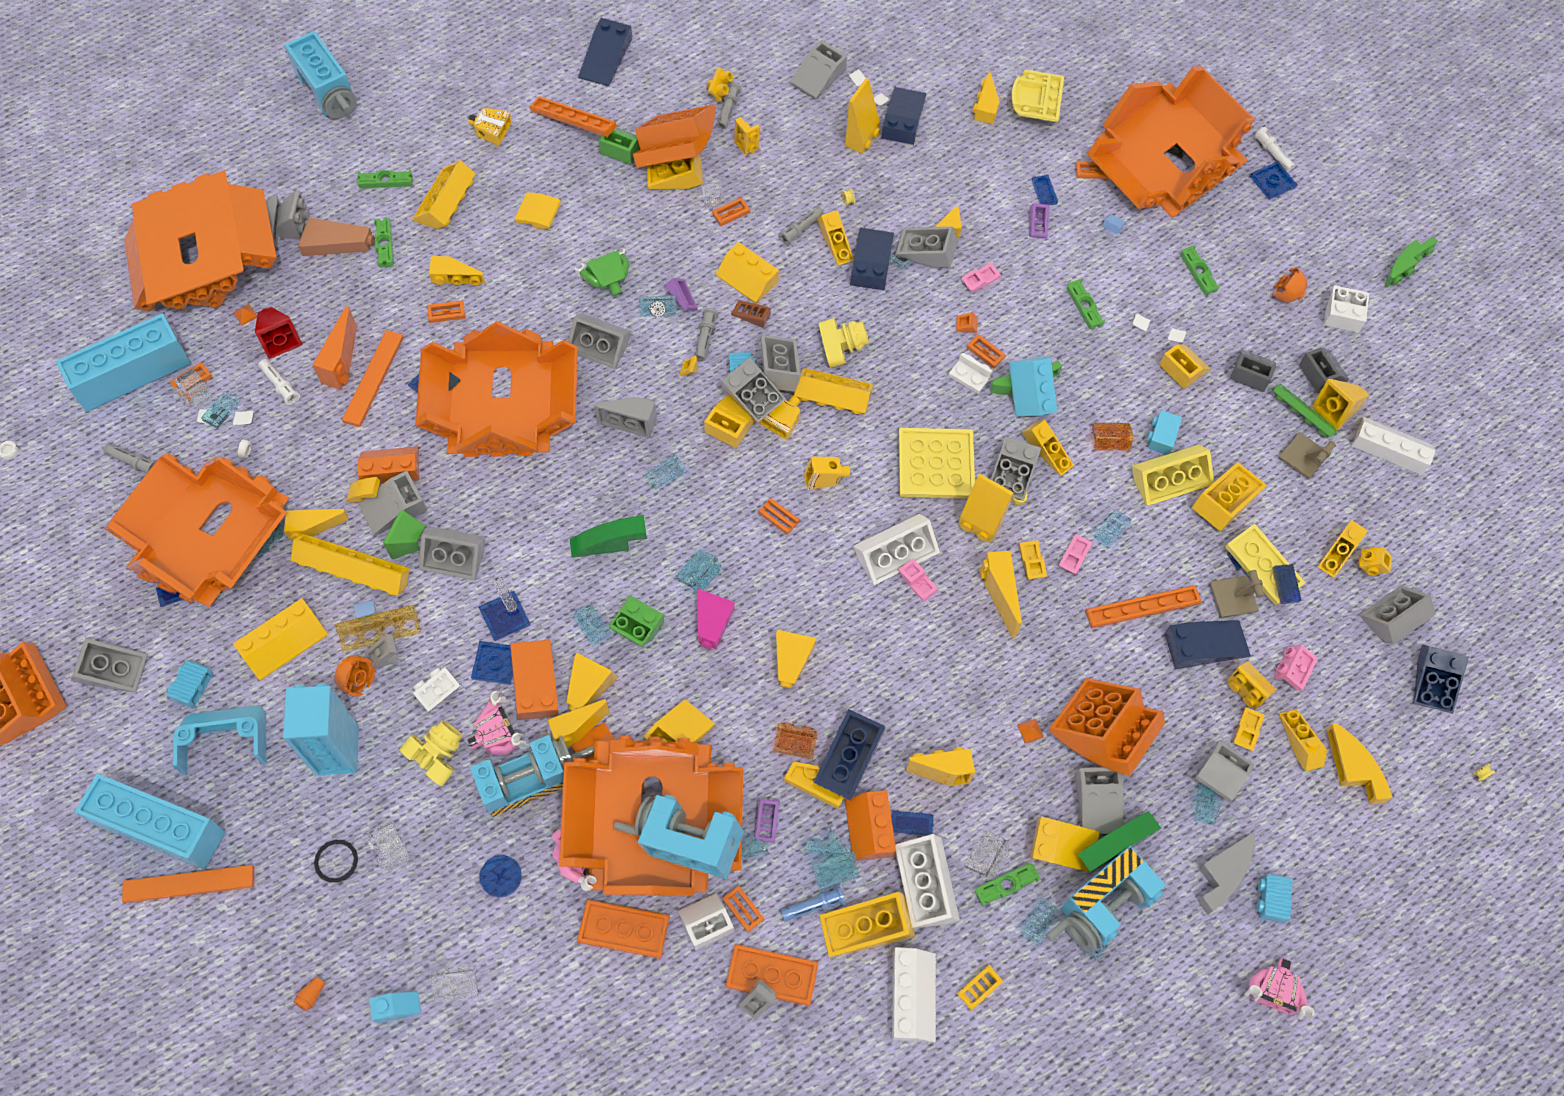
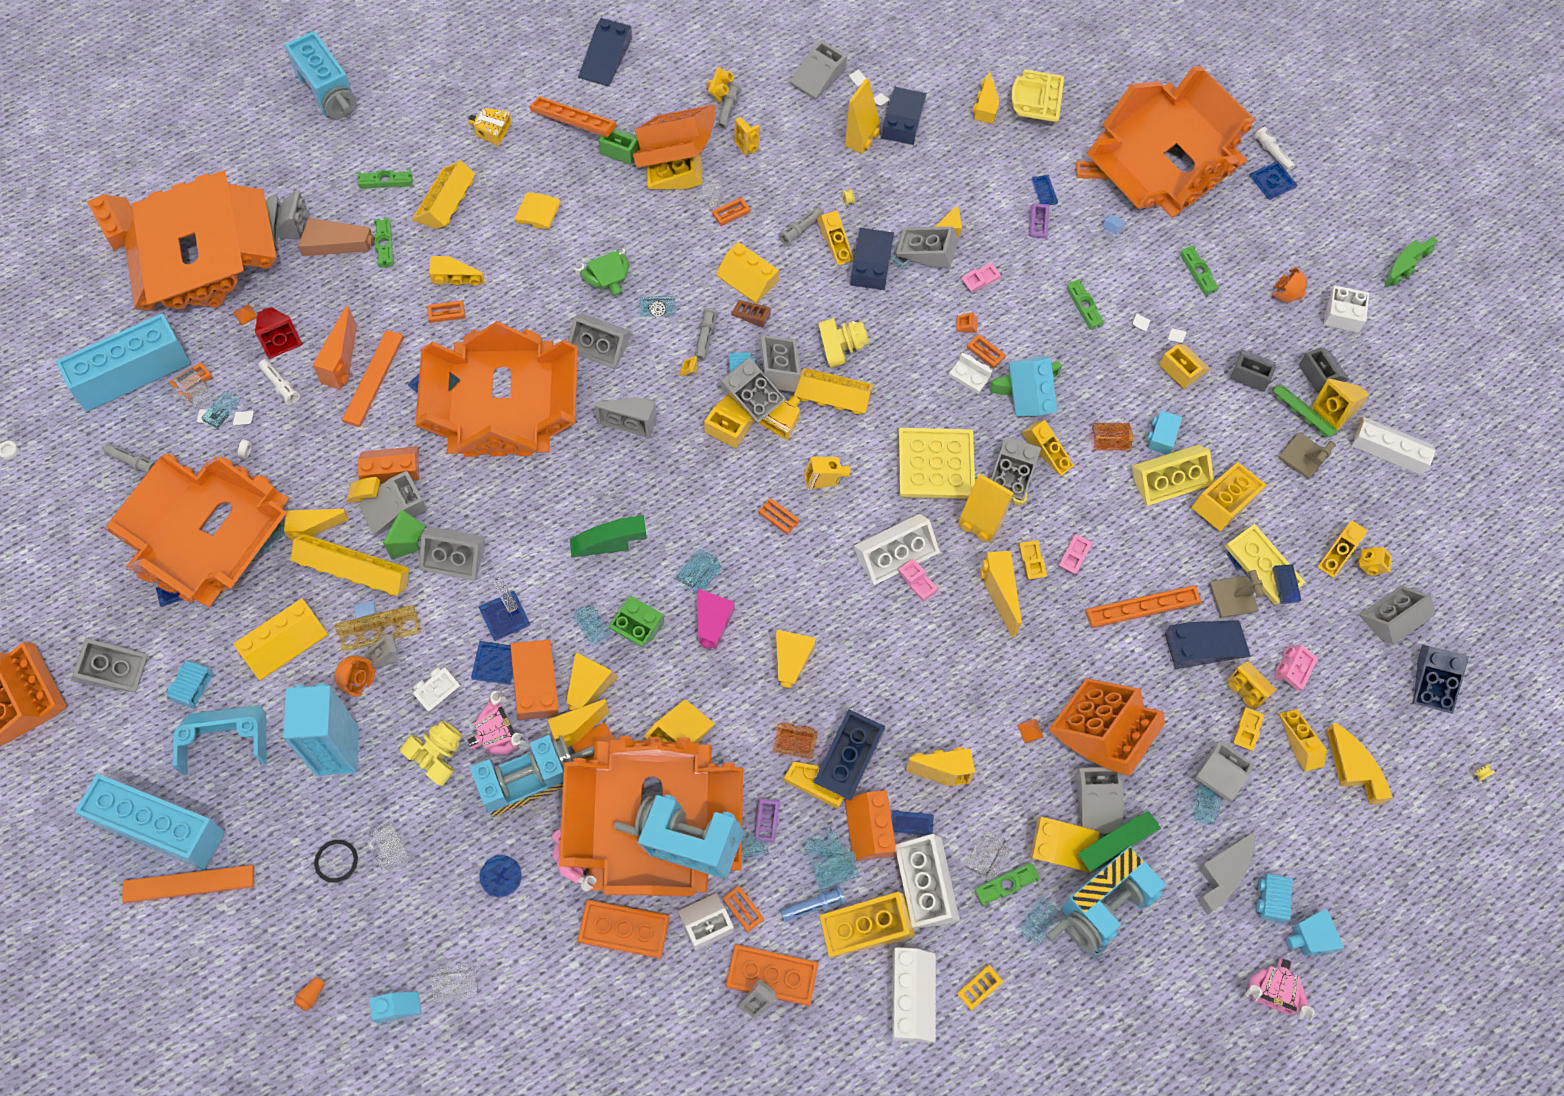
clear light blue slope [645,453,688,490] -> none
medium lavender slope [665,278,698,311] -> none
clear light blue slope [1094,510,1132,549] -> none
none -> orange slope [87,194,134,250]
none -> medium azure torso [1286,909,1344,956]

